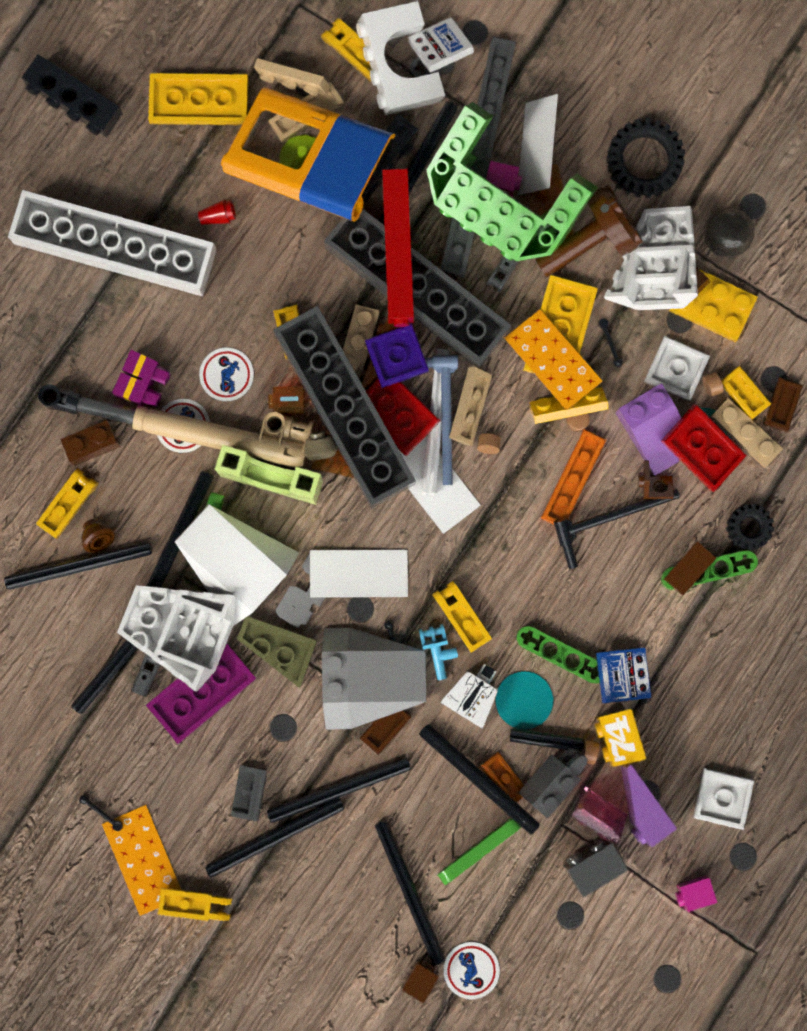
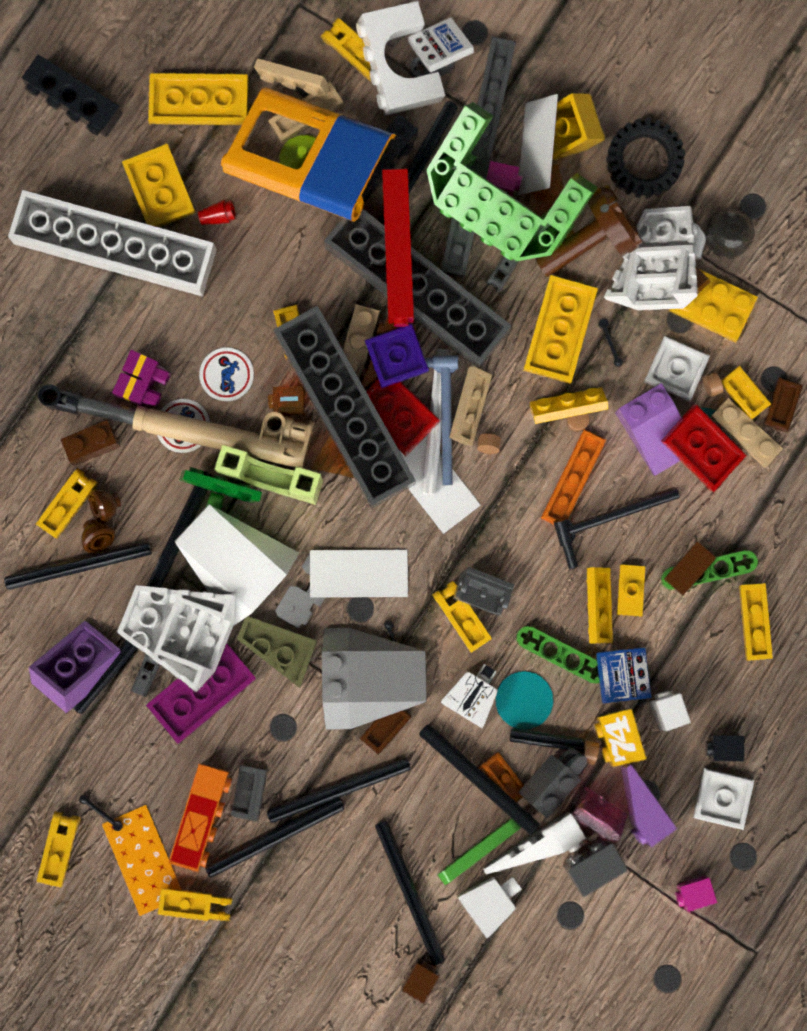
dark tan cone [304,431,338,460] -> none
medium azure arm [419,624,458,680] -> none
white sticker [444,942,500,999] -> none
light orange sticker [504,309,603,411] -> none
reddish brown bracket [638,460,674,499] -> none
black tyre [726,504,775,550] -> none
none -> medium lavender slope [29,621,121,713]
none -> yellow plate [36,811,80,888]
none -> reddish brown brick [88,489,121,523]
none -> yellow plate [122,144,195,228]
none -> orange brick [168,763,233,872]
none -> green wing [179,467,262,503]
none -> dark grey hinge [453,567,515,616]
none -> white torso [457,877,522,938]
none -> white wedge [483,811,586,874]
none -> yellow slope [552,93,605,160]
none -> yellow plate [586,567,613,644]
none -> yellow plate [616,565,645,617]
none -> white brick [650,690,691,731]
none -> white arm [693,223,706,259]
none -> black brick [705,735,744,762]
none -> yellow plate [739,583,773,661]

